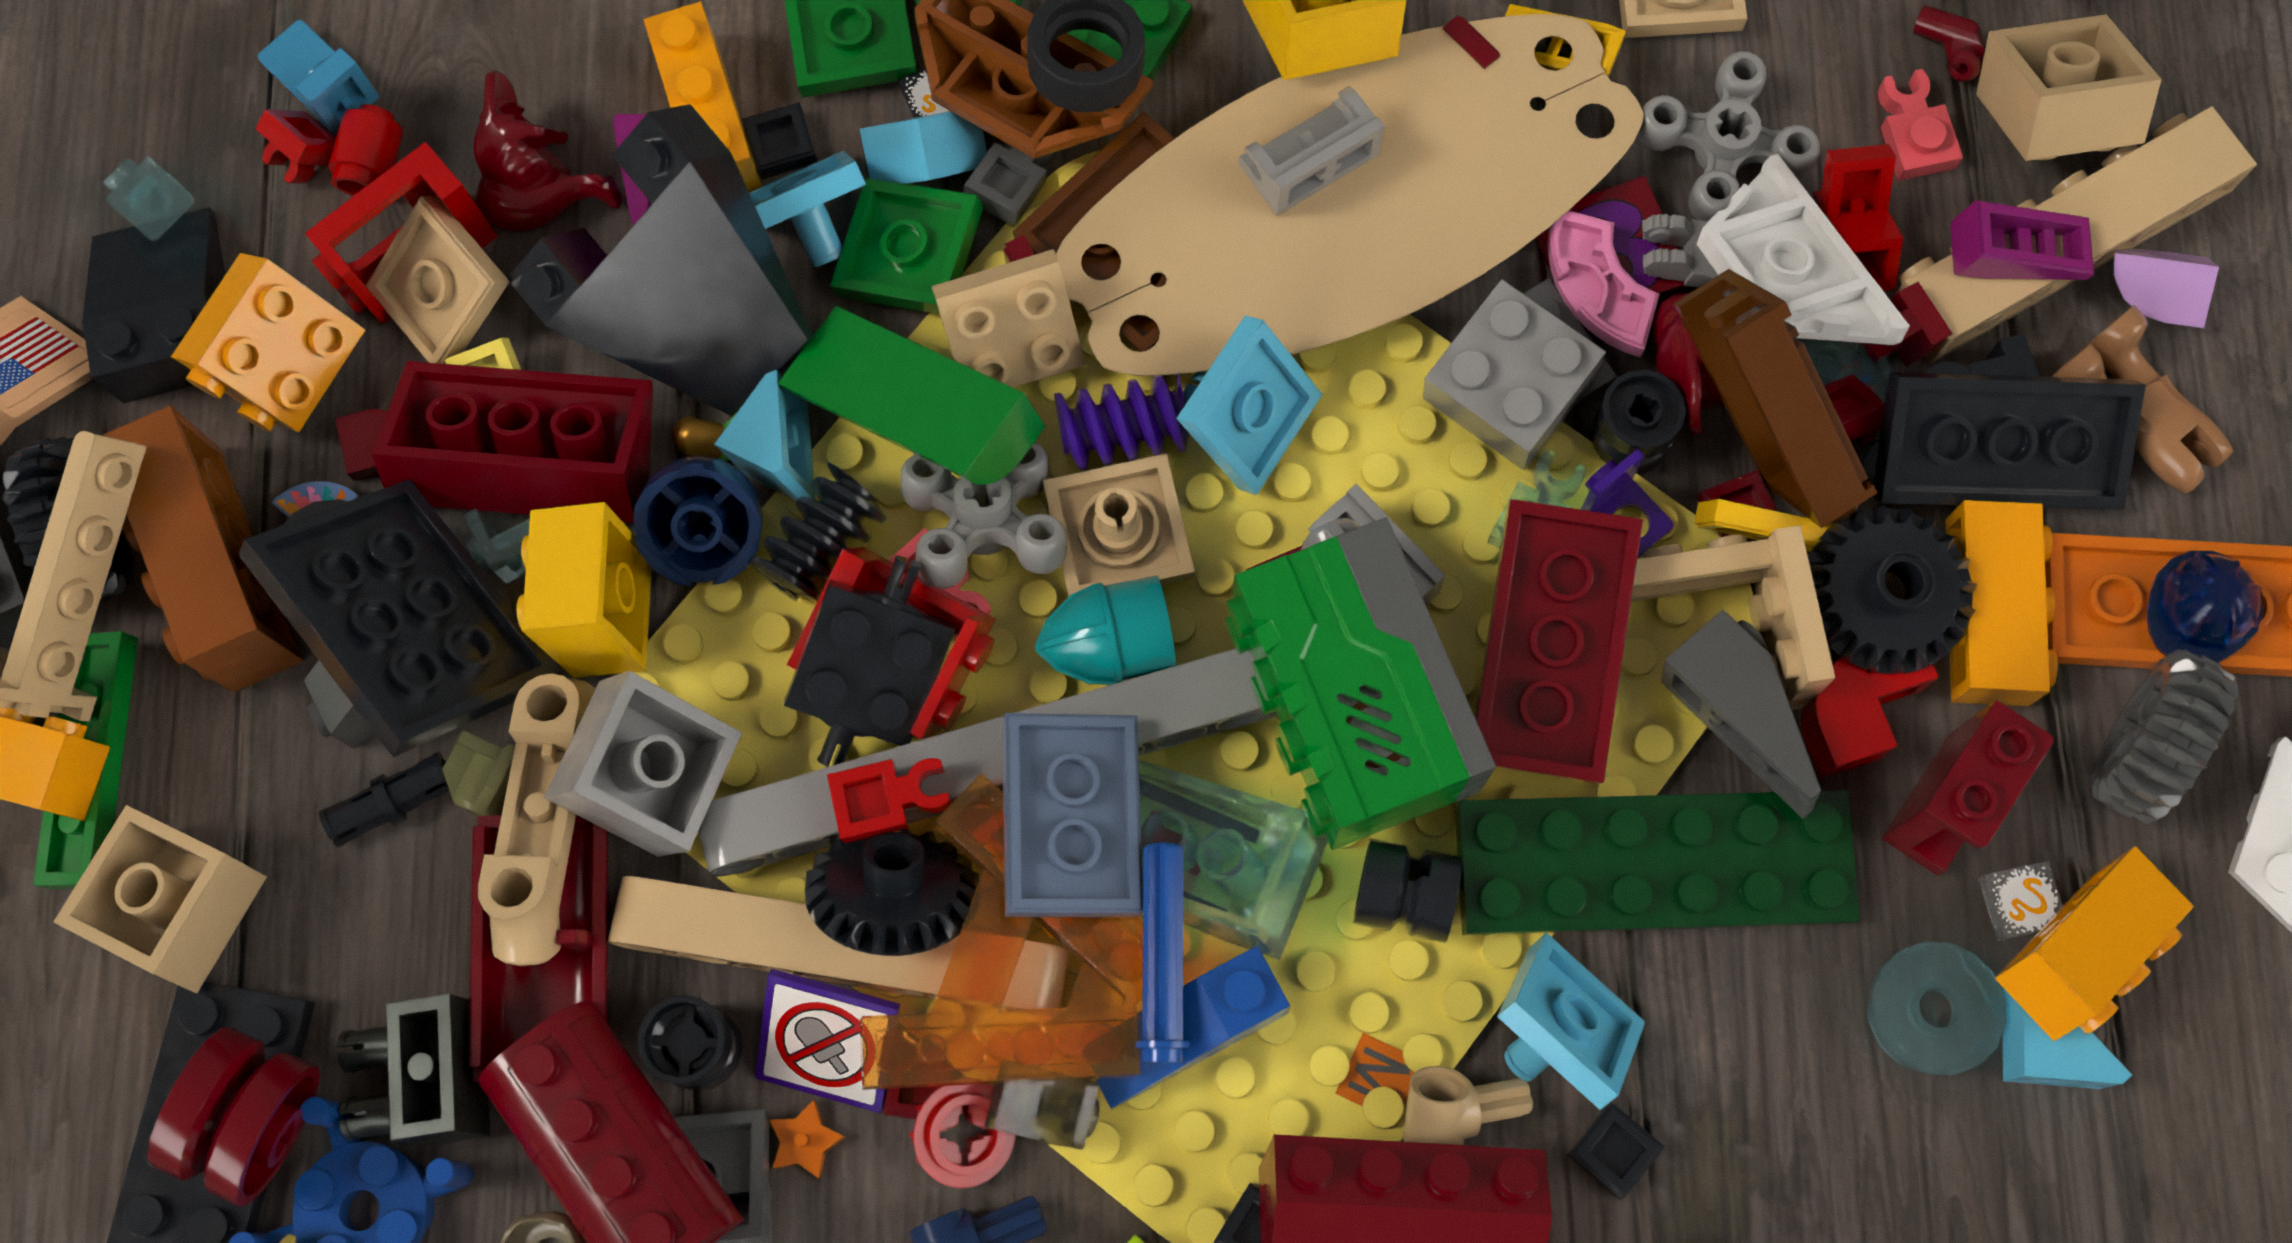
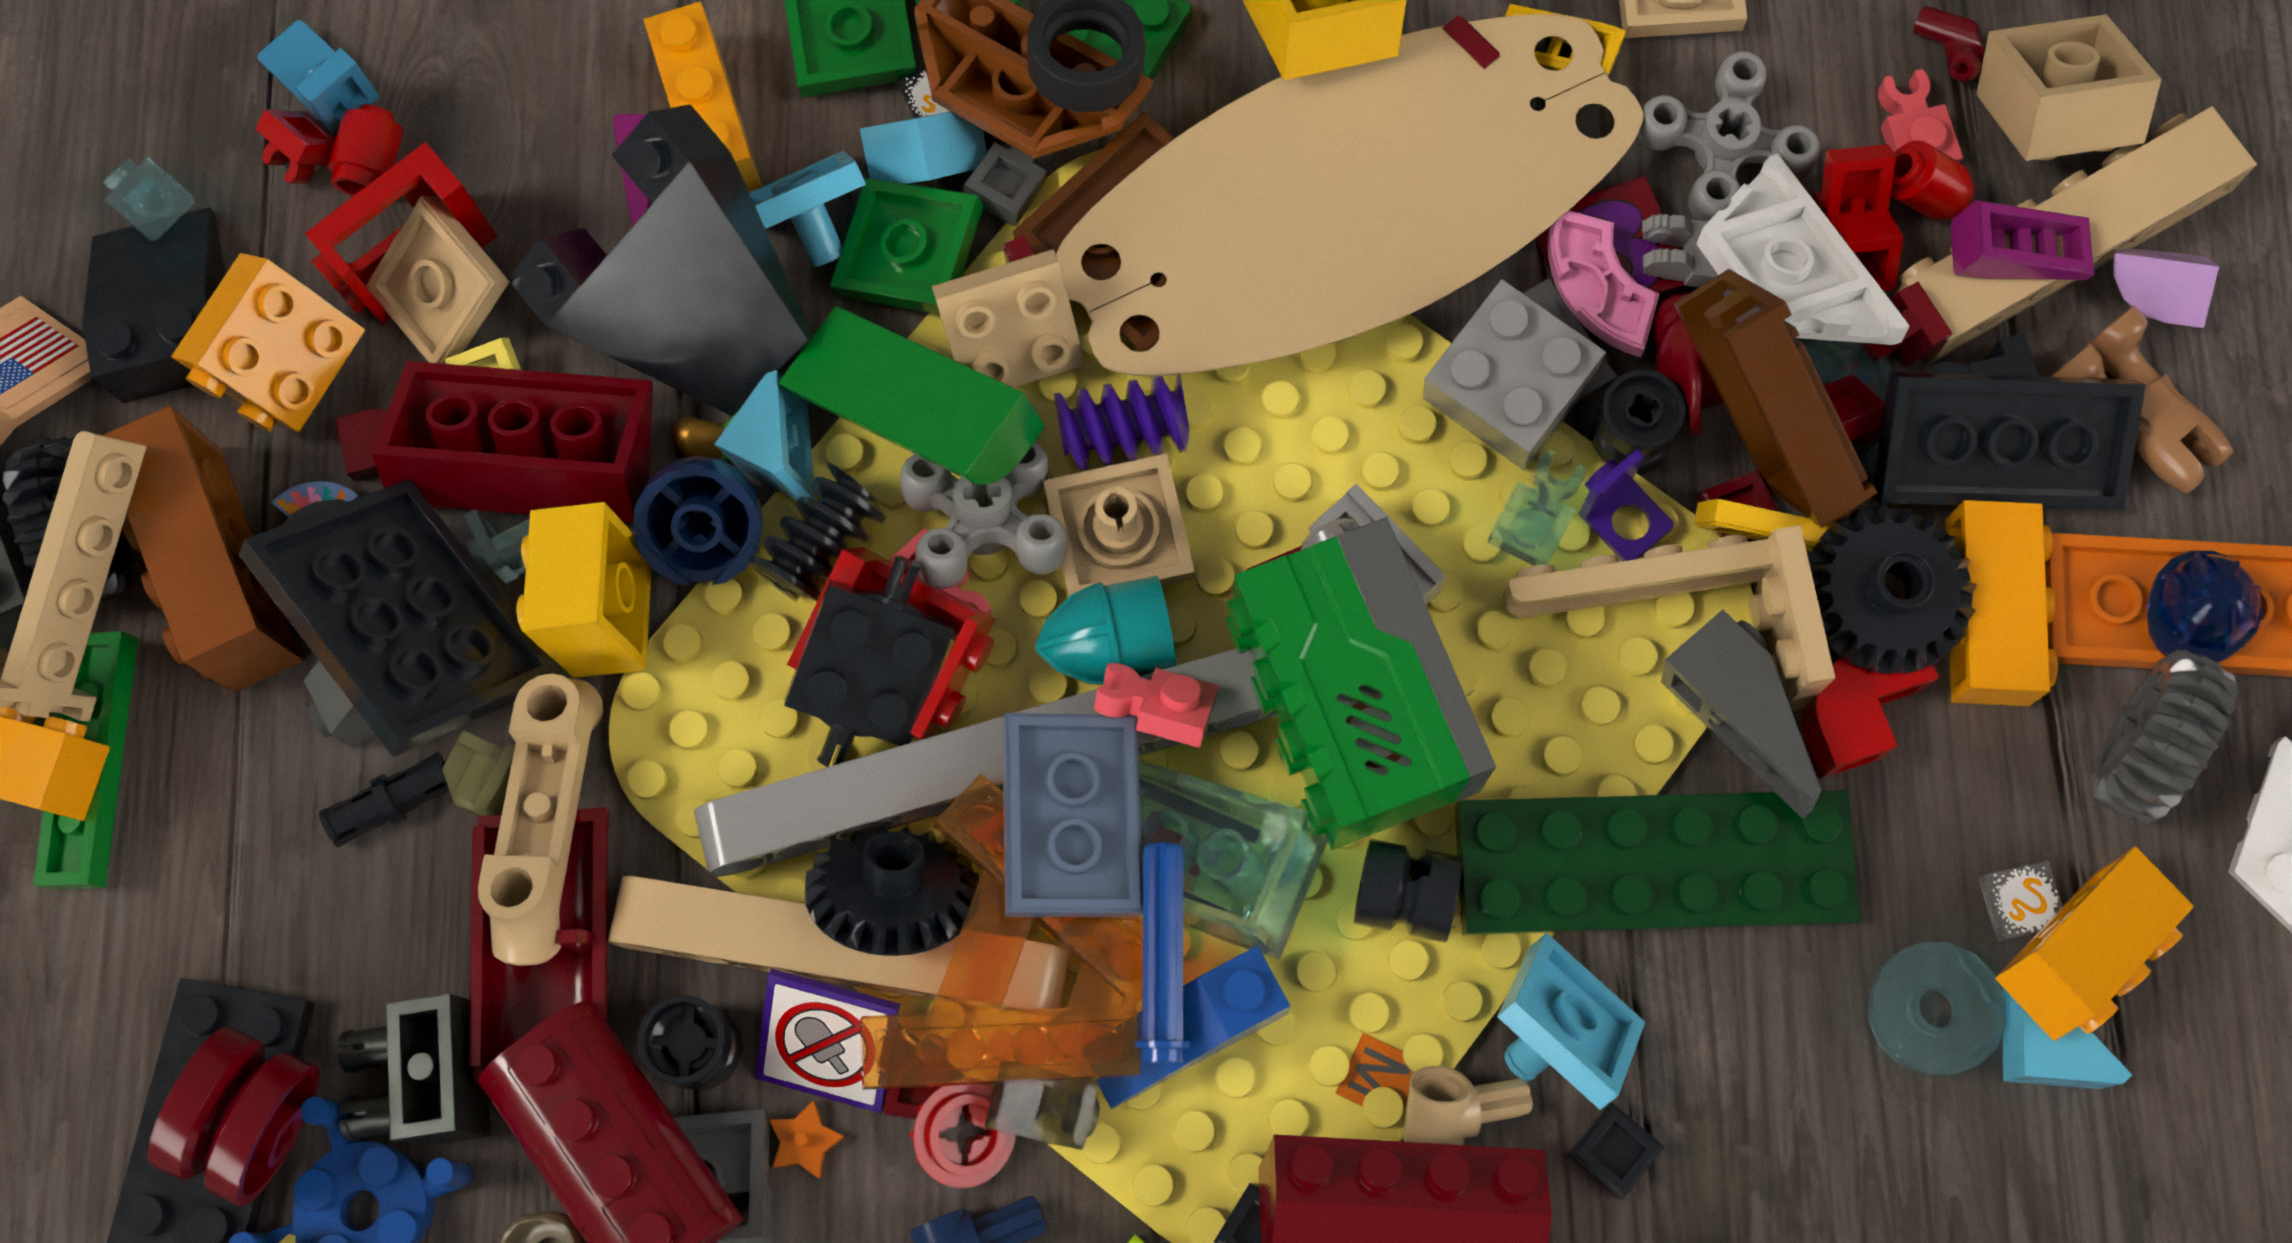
tan brick [54,805,267,994] -> none
dark red piece [473,70,622,232] -> none
light grey brick [544,670,742,857] -> none
black tile [742,102,818,180] -> none
red plate [827,758,952,844] -> none
medium azure tile [1176,315,1323,495] -> none
light grey hinge [1239,86,1385,216] -> none
dark red plate [1475,499,1643,784] -> none
dark red panel [1881,700,2054,876] -> none
none -> coral plate [1094,663,1219,748]
none -> red brick [1891,140,1974,220]

